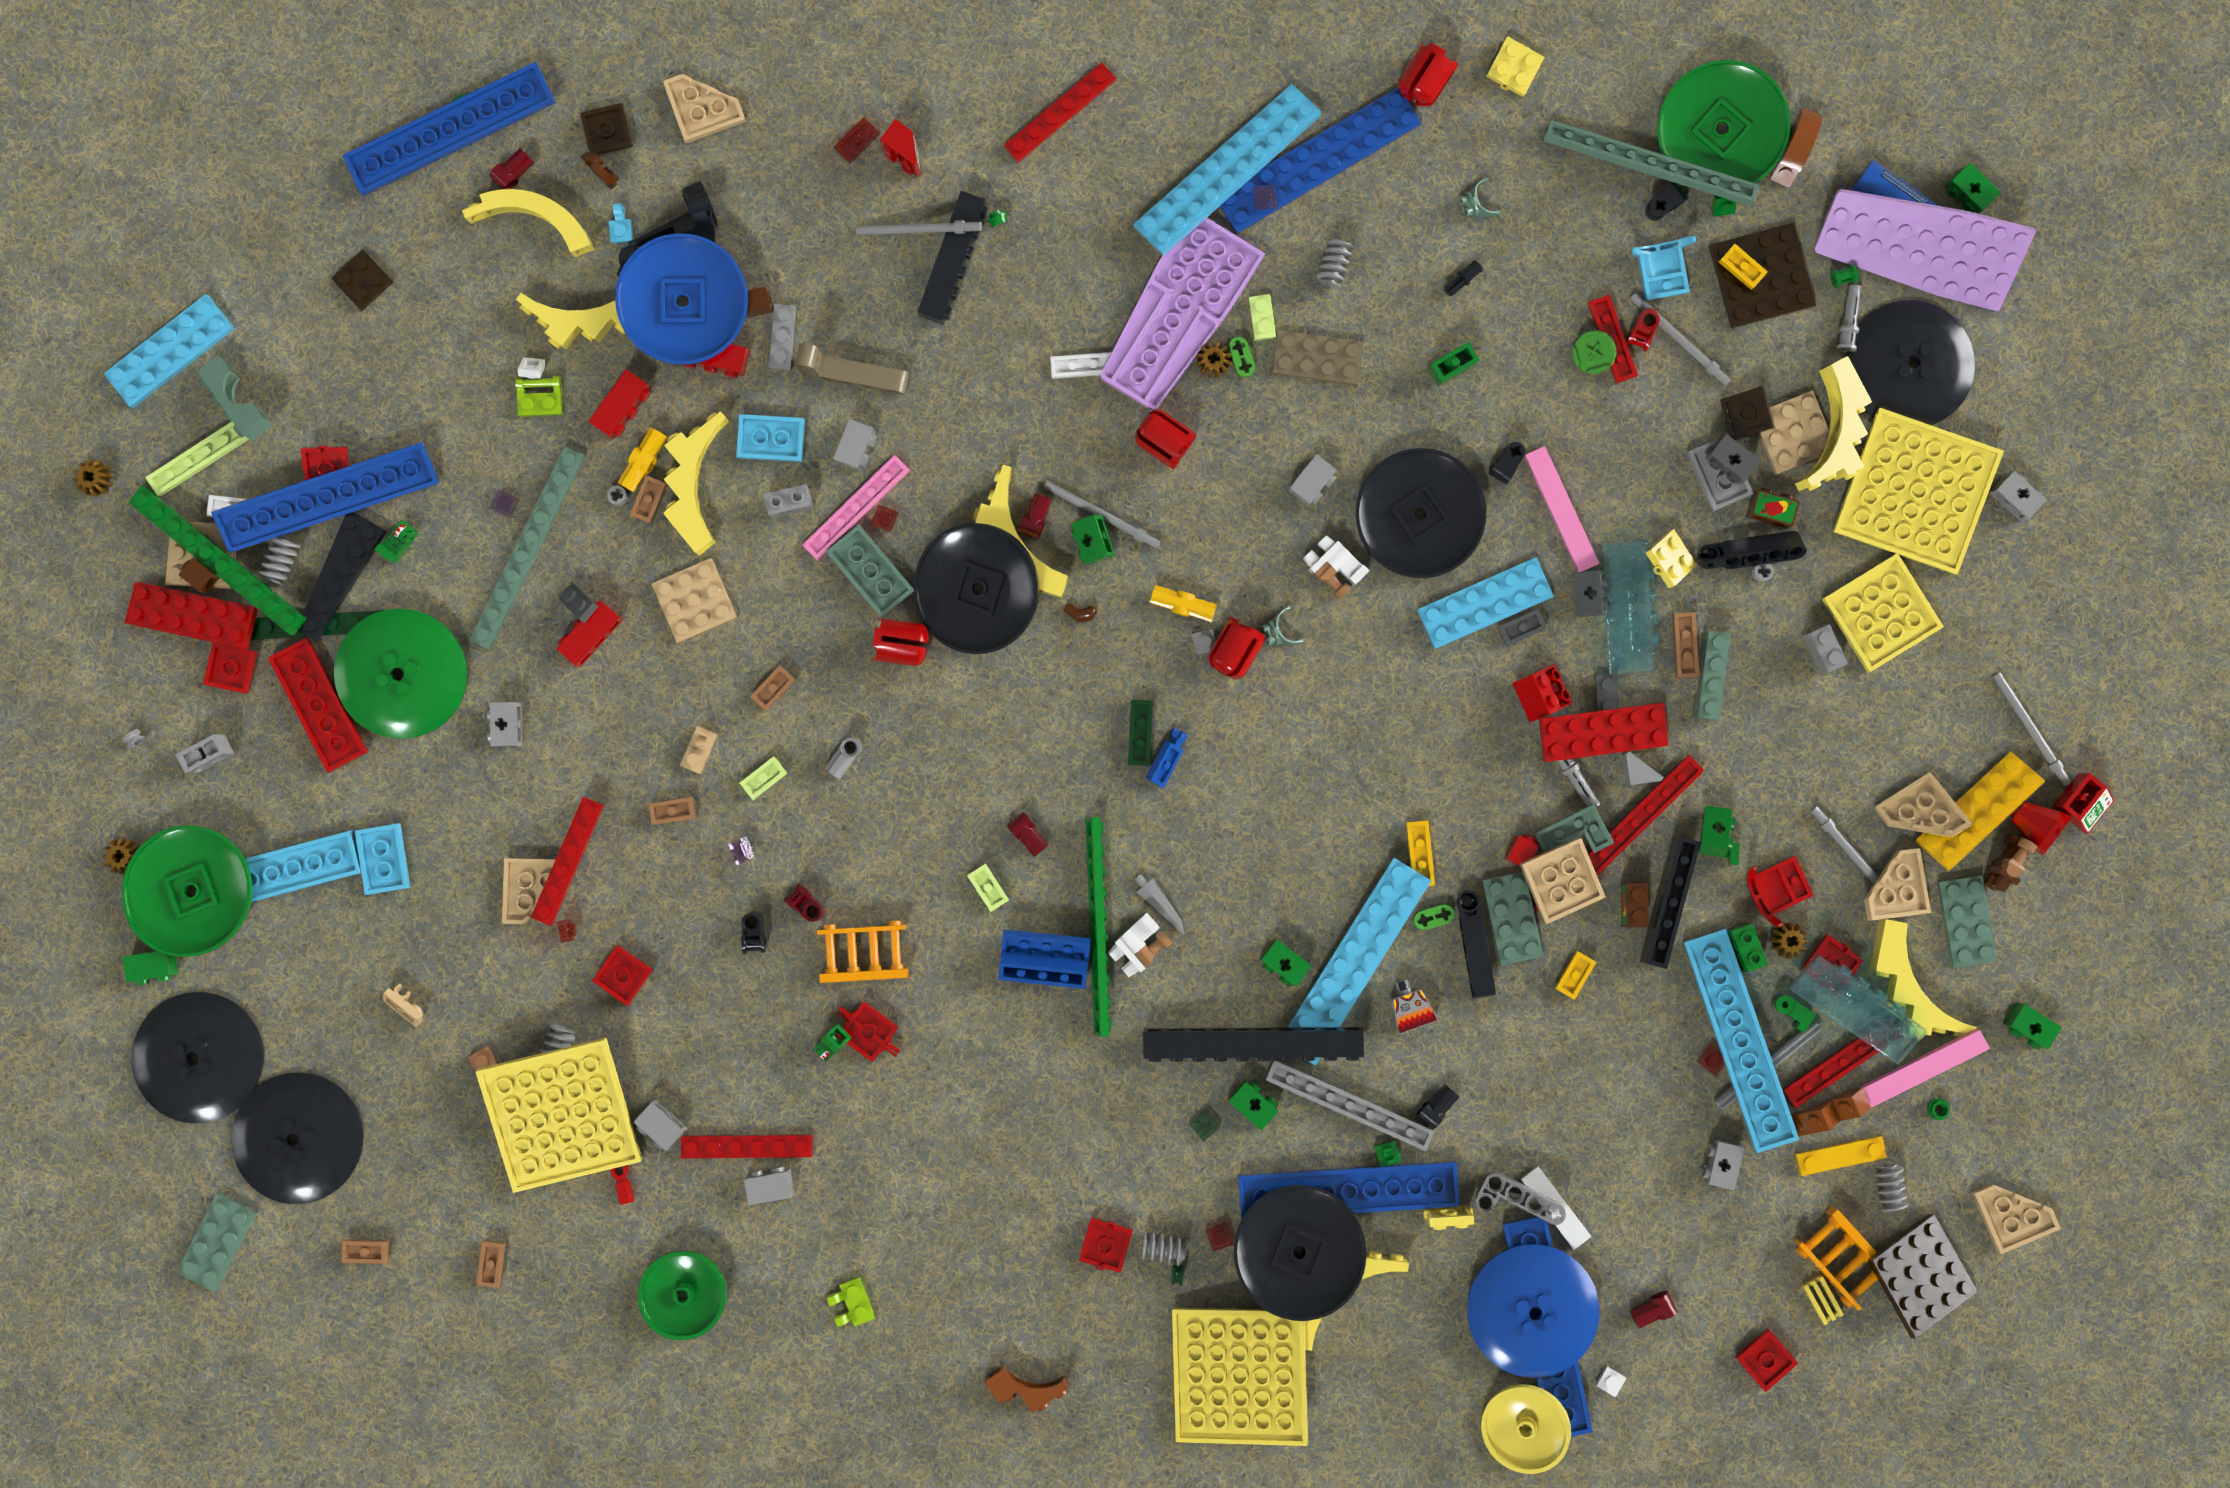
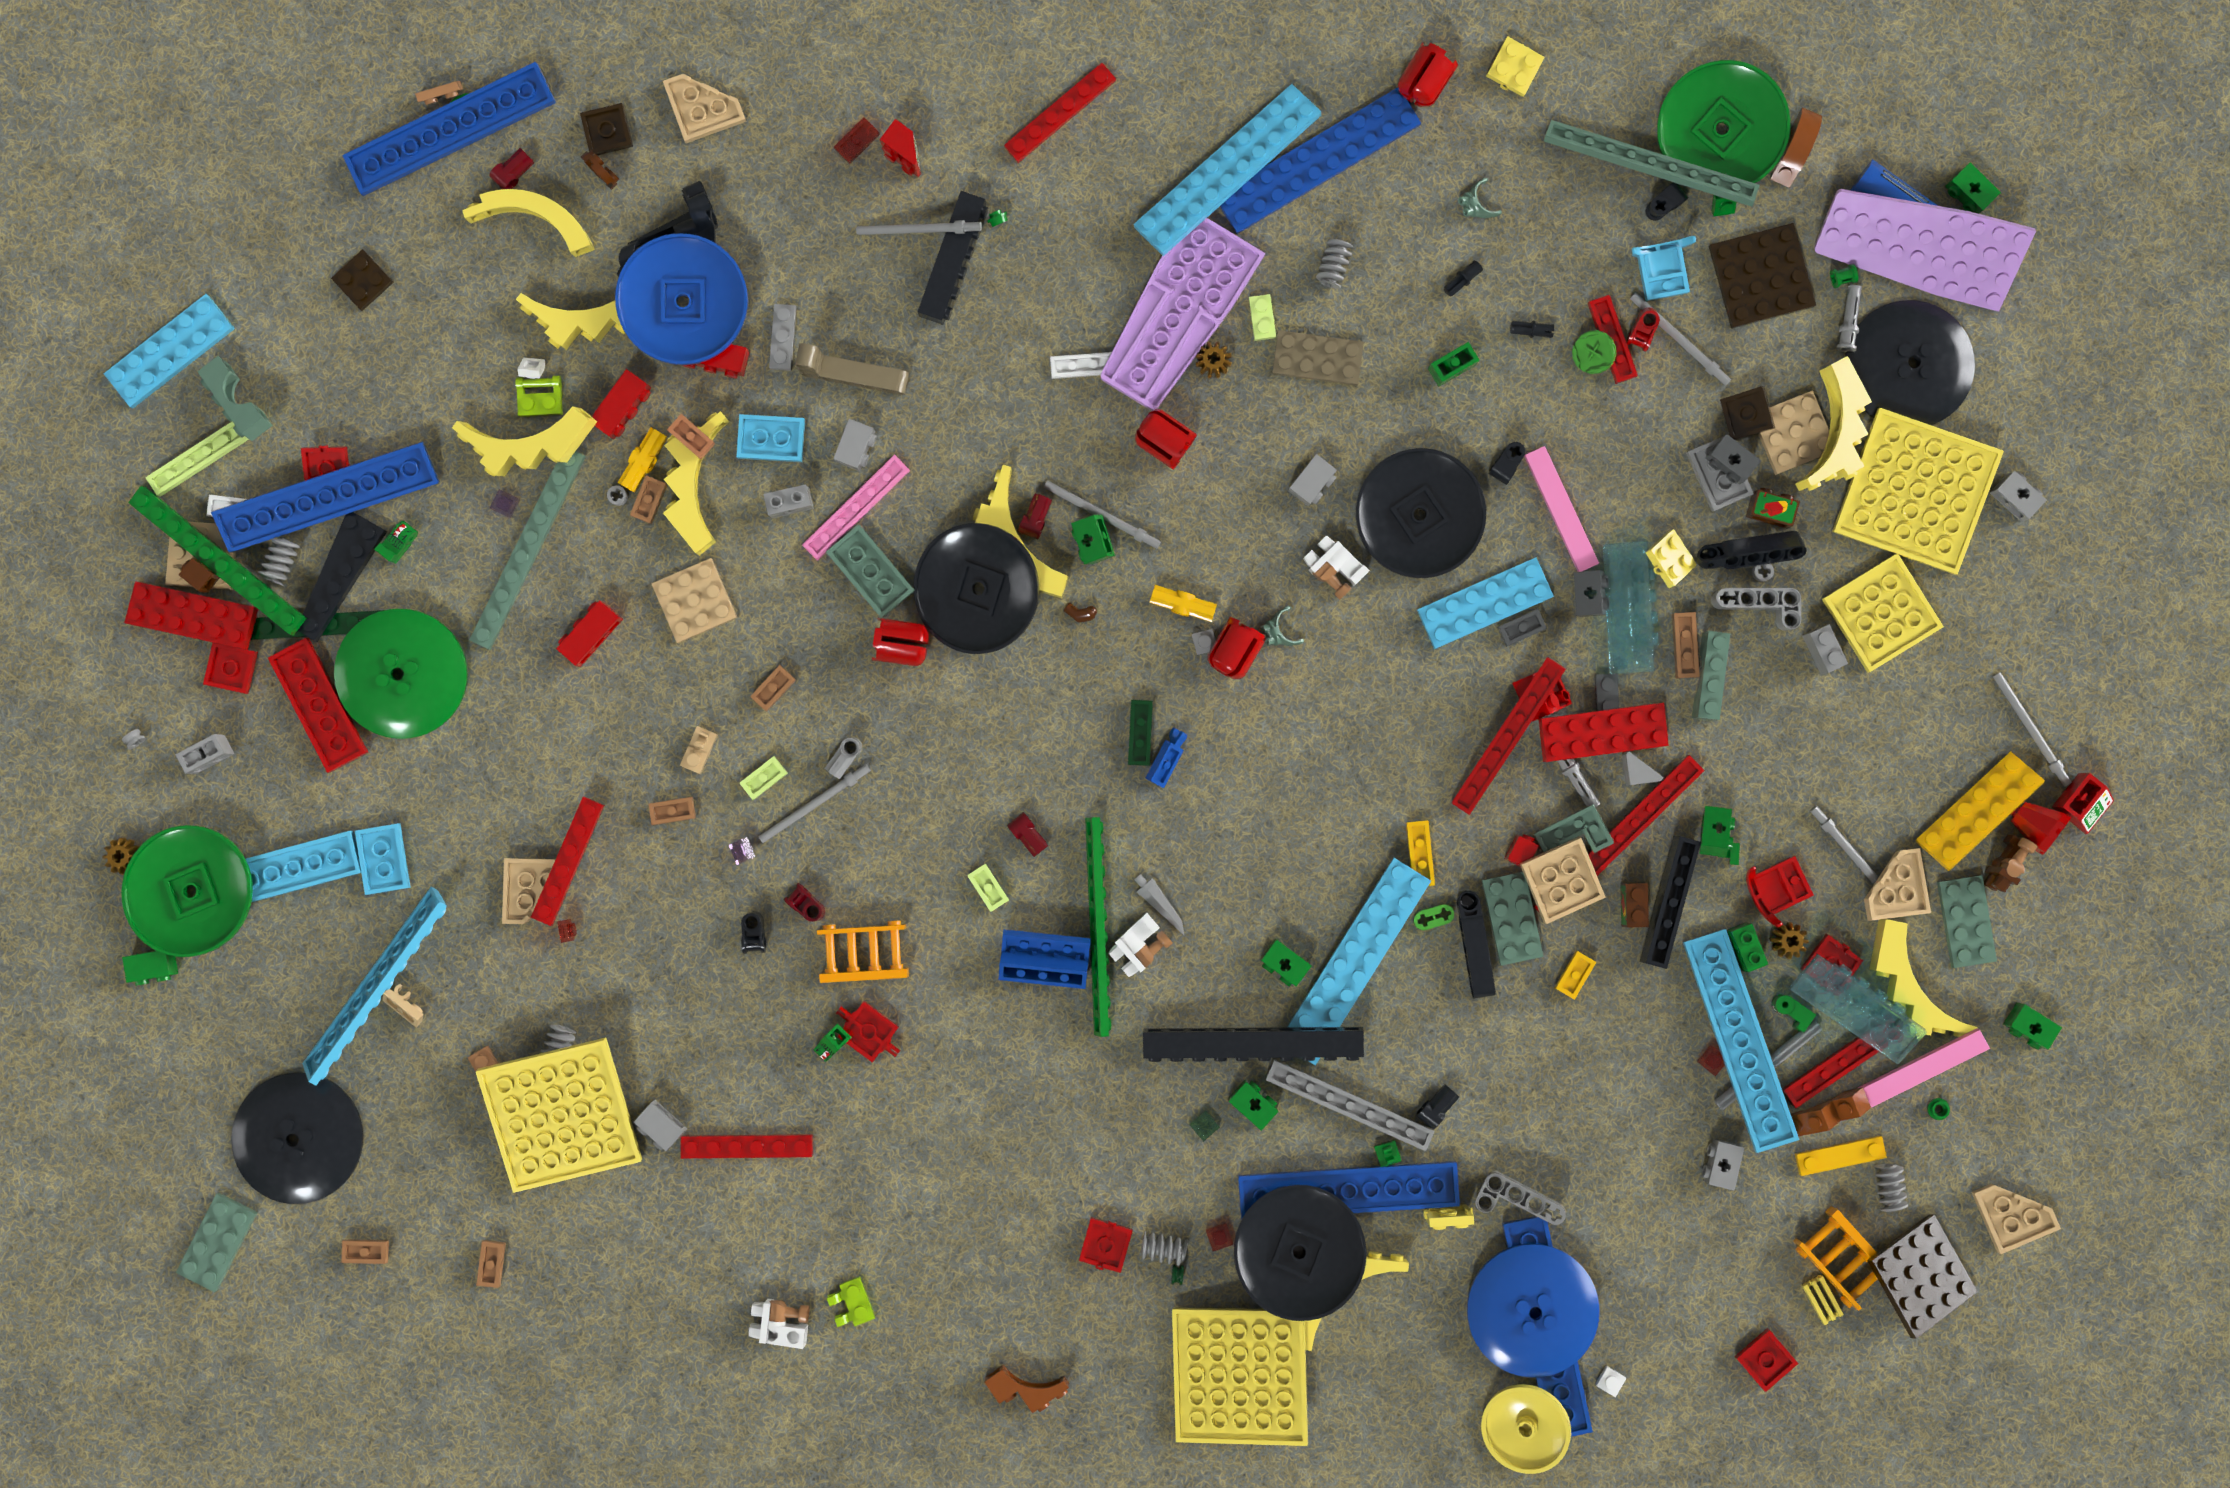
pearl gold gear [72,459,114,497] -> none
black dish [132,992,264,1123] -> none
light grey brick [487,702,522,747] -> none
dark grey plate [559,583,599,623] -> none
red plate [592,945,654,1006] -> none
medium azure plate [609,203,633,244] -> none
red bar [611,1165,634,1205] -> none
green dish [638,1250,727,1340] -> none
light grey brick [744,1166,795,1206] -> none
reddish brown brick [747,286,774,318] -> none
clear red plate [870,504,899,533] -> none
bright green beam [1229,337,1255,378] -> none
clear purple plate [1252,185,1277,211] -> none
torso [1390,979,1438,1034] -> none
white tile [1520,1166,1591,1250] -> none
dark red piece [1629,1291,1678,1329] -> none
yellow plate [1719,244,1768,290] -> none
tan plate [1874,772,1972,838] -> none
none -> medium azure plate [302,887,447,1085]
none -> medium nougat plate [415,81,463,105]
none -> light yellow arch [452,406,597,477]
none -> nougat plate [667,414,715,459]
none -> white hips [749,1299,810,1349]
none -> light grey bar [758,764,871,843]
none -> red plate [1451,657,1567,815]
none -> black axle [1510,321,1554,338]
none -> light grey beam [1711,588,1801,631]

